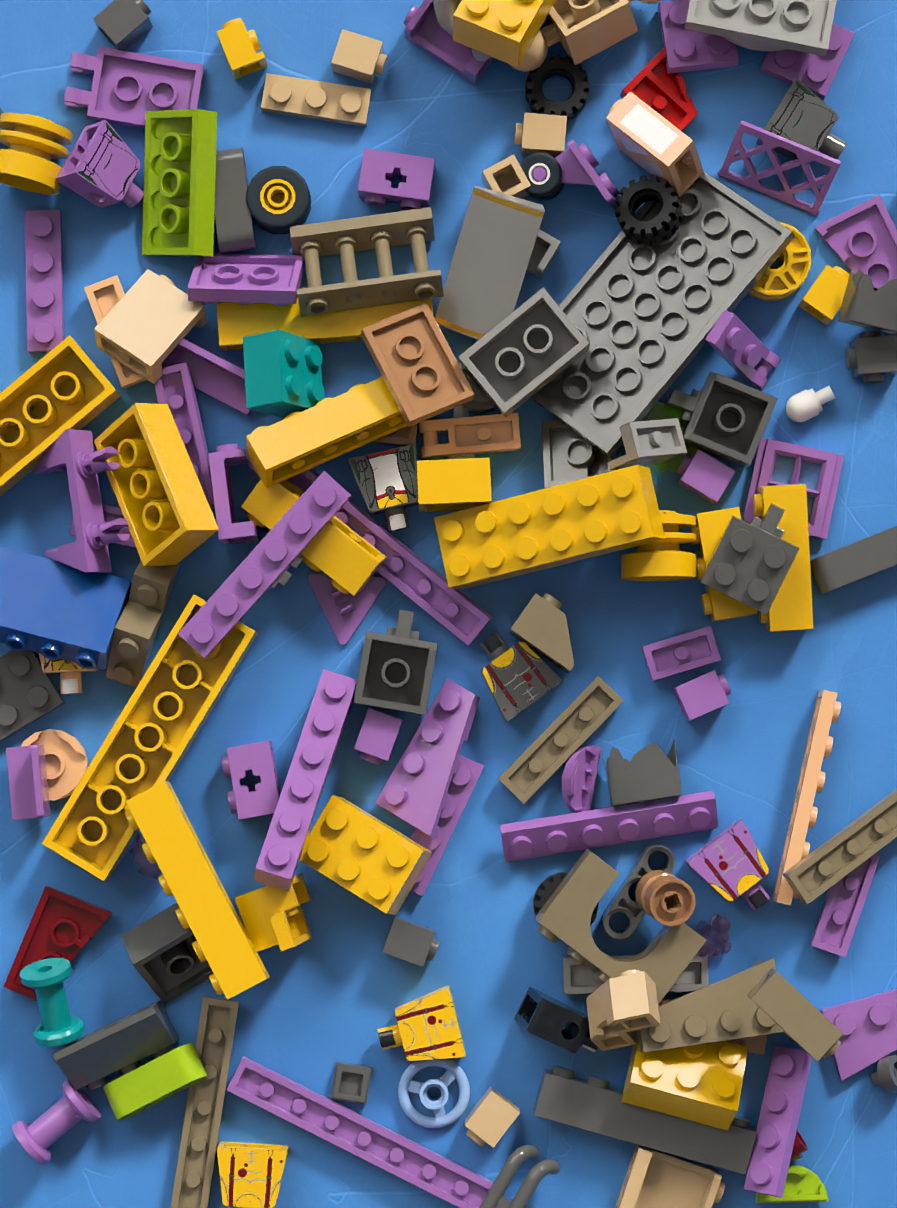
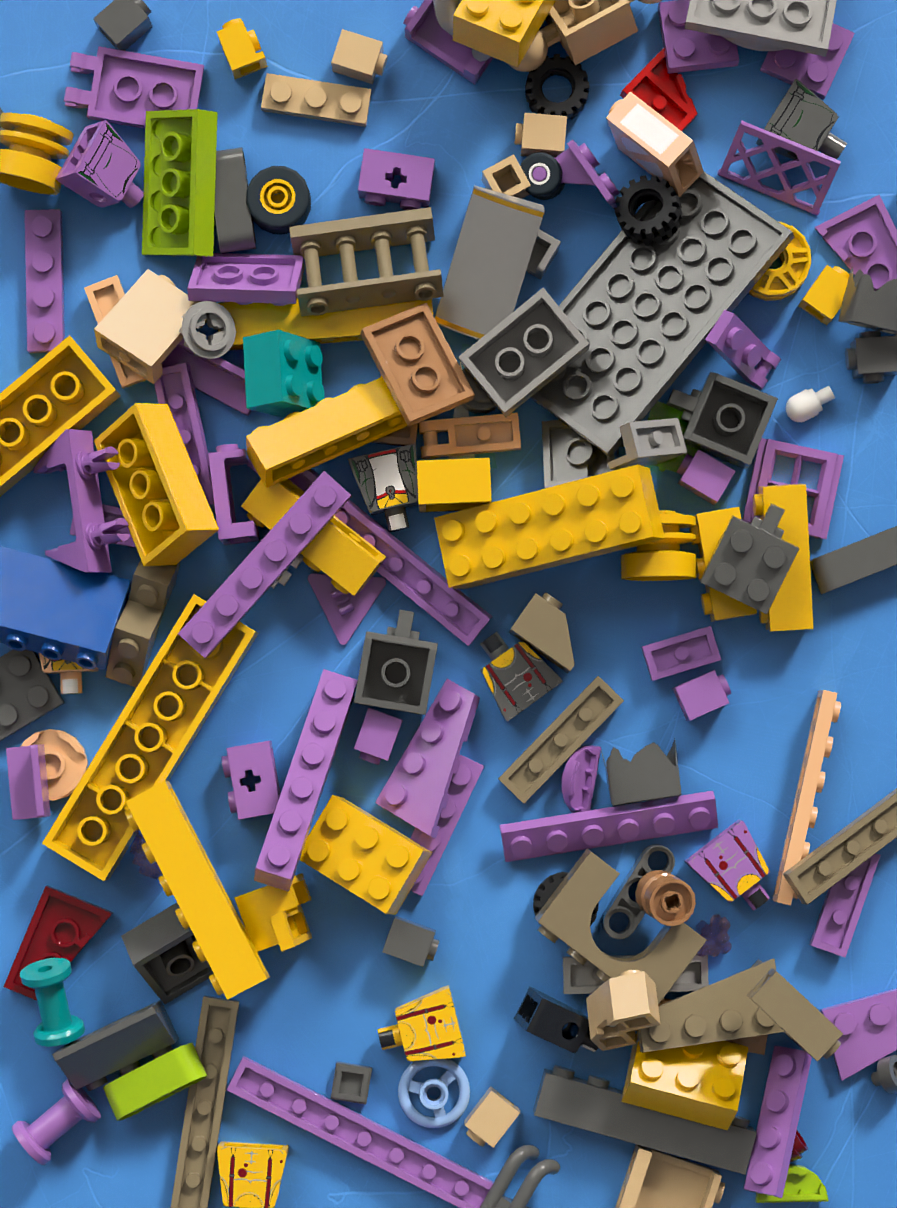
none -> light grey gear [179,301,236,360]

